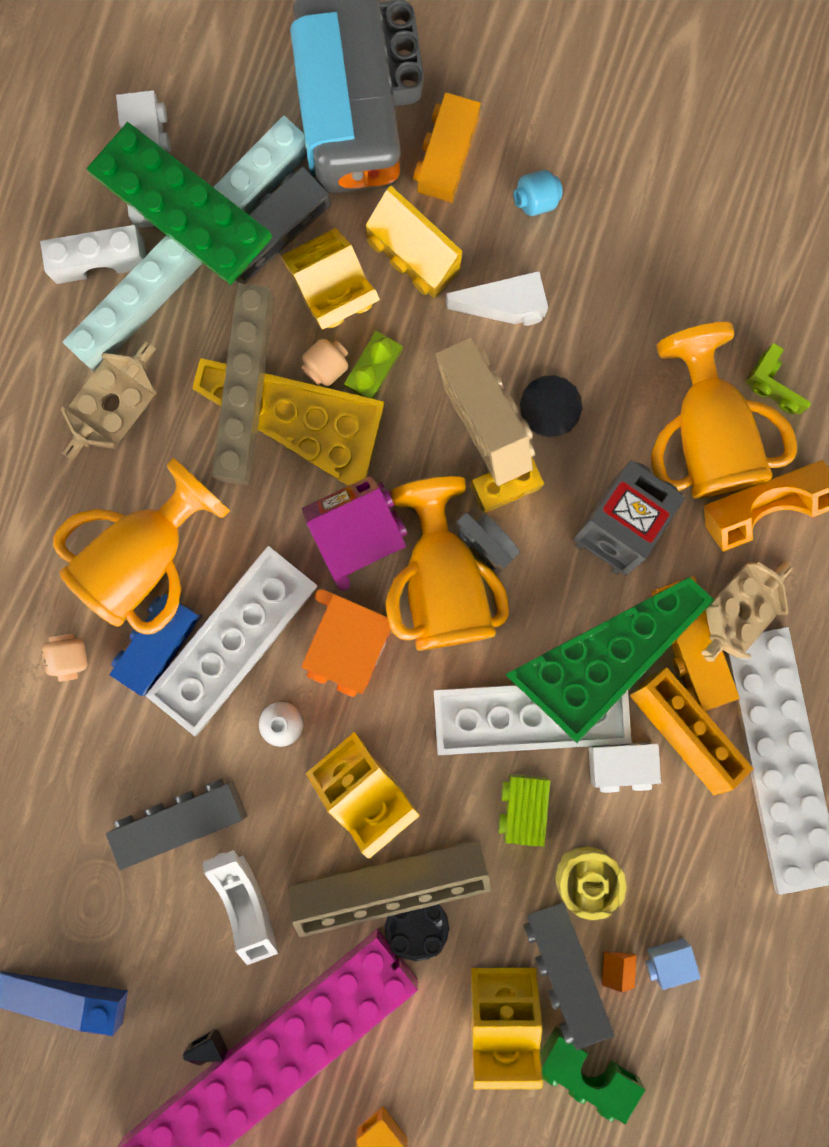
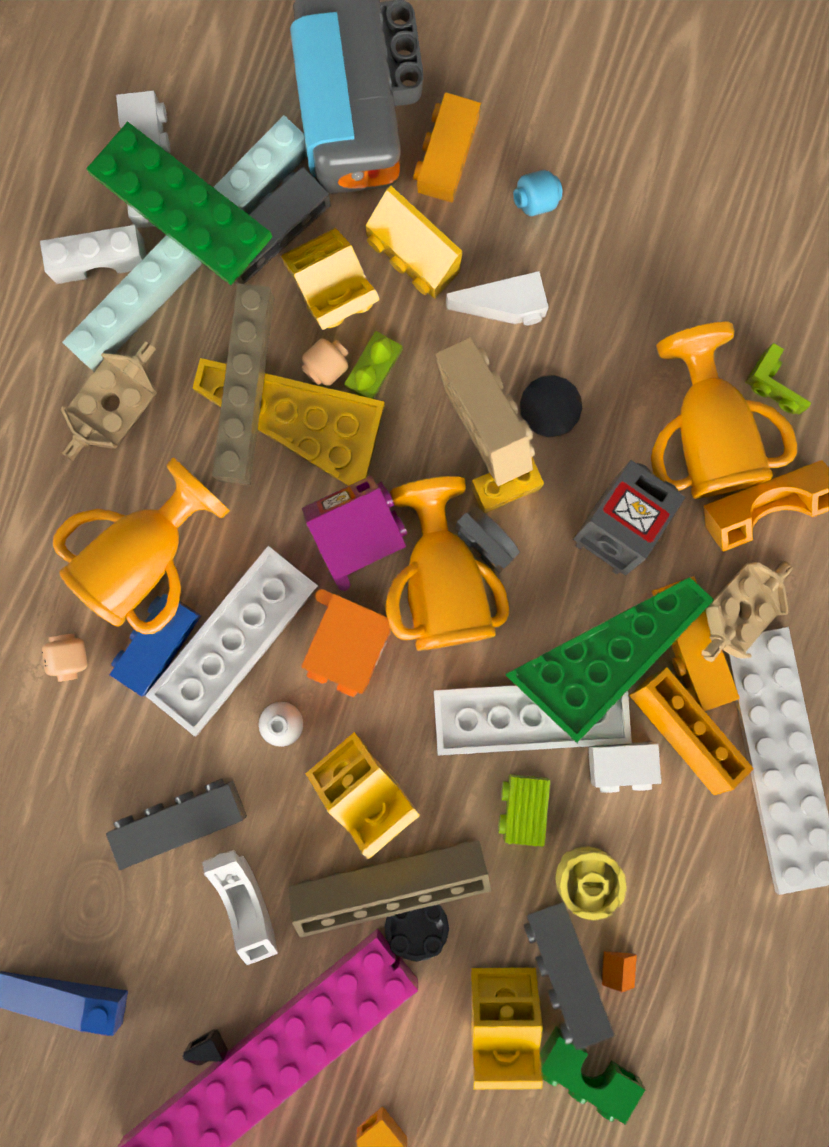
light blue brick [645,938,701,990] -> none

